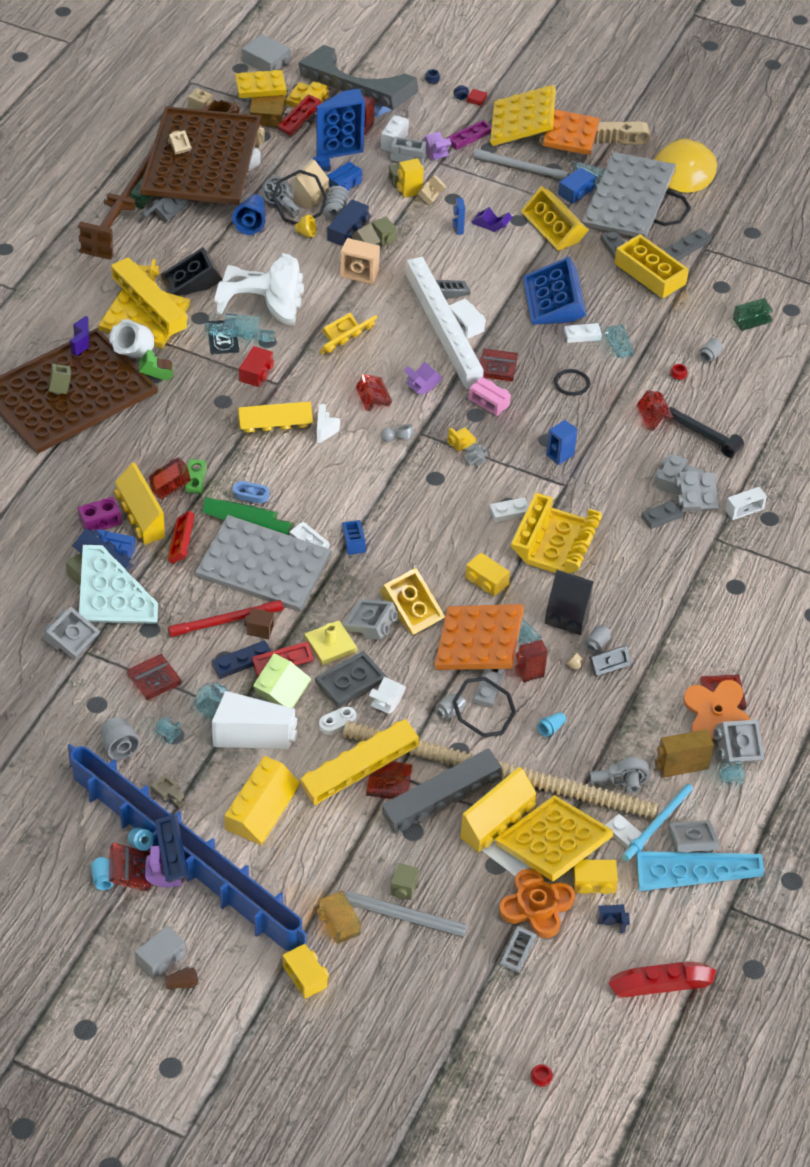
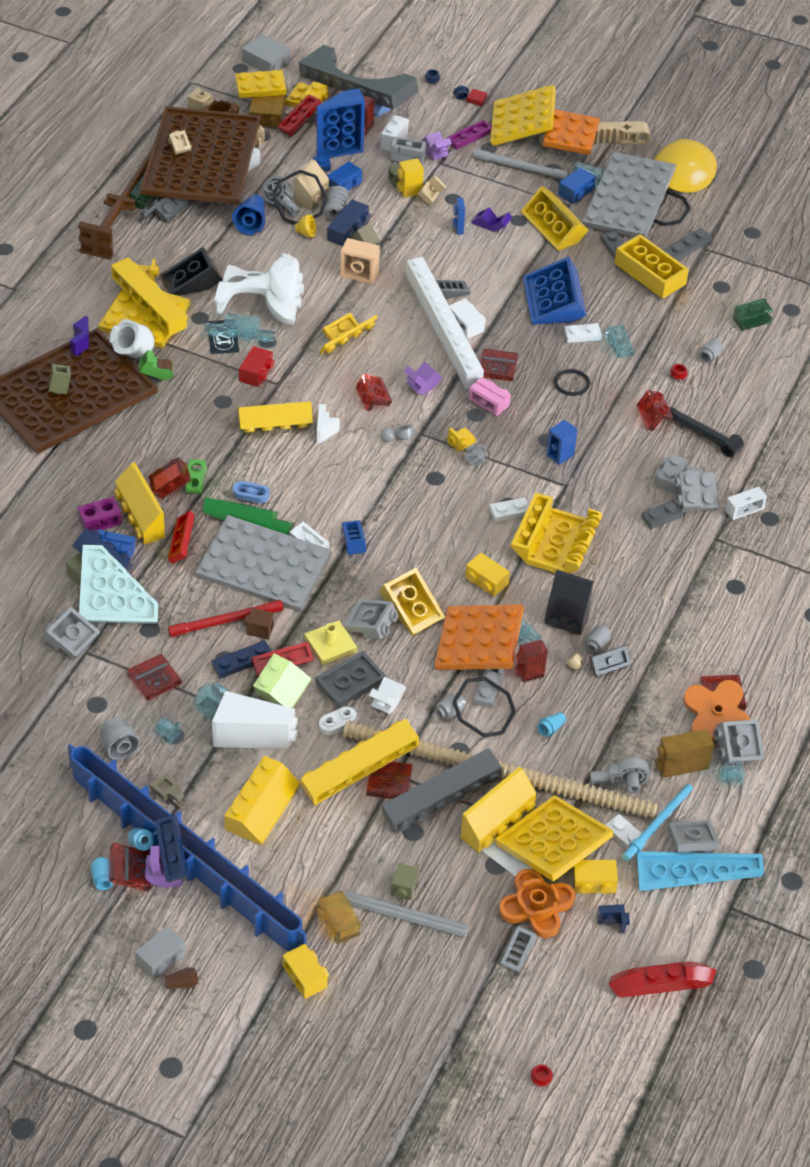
olive brick [372,217,397,246] -> none

